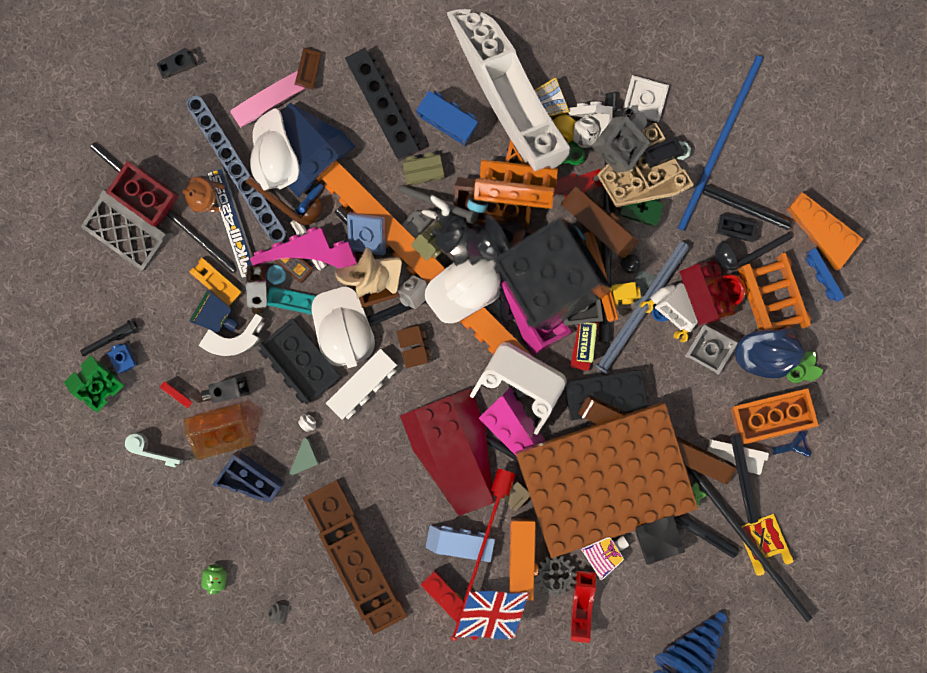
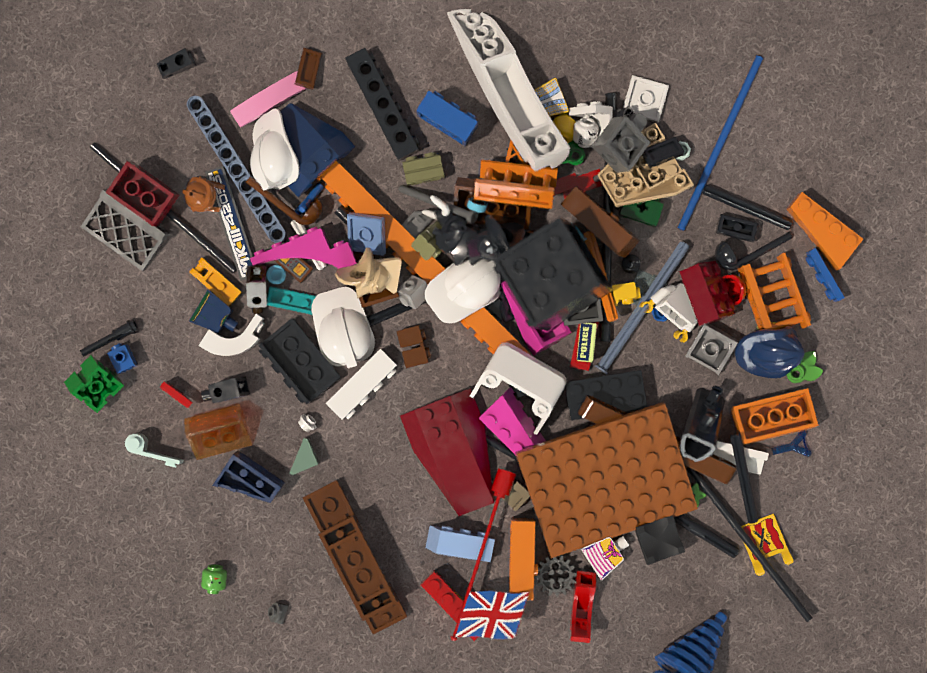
none -> black piece [681,386,725,462]

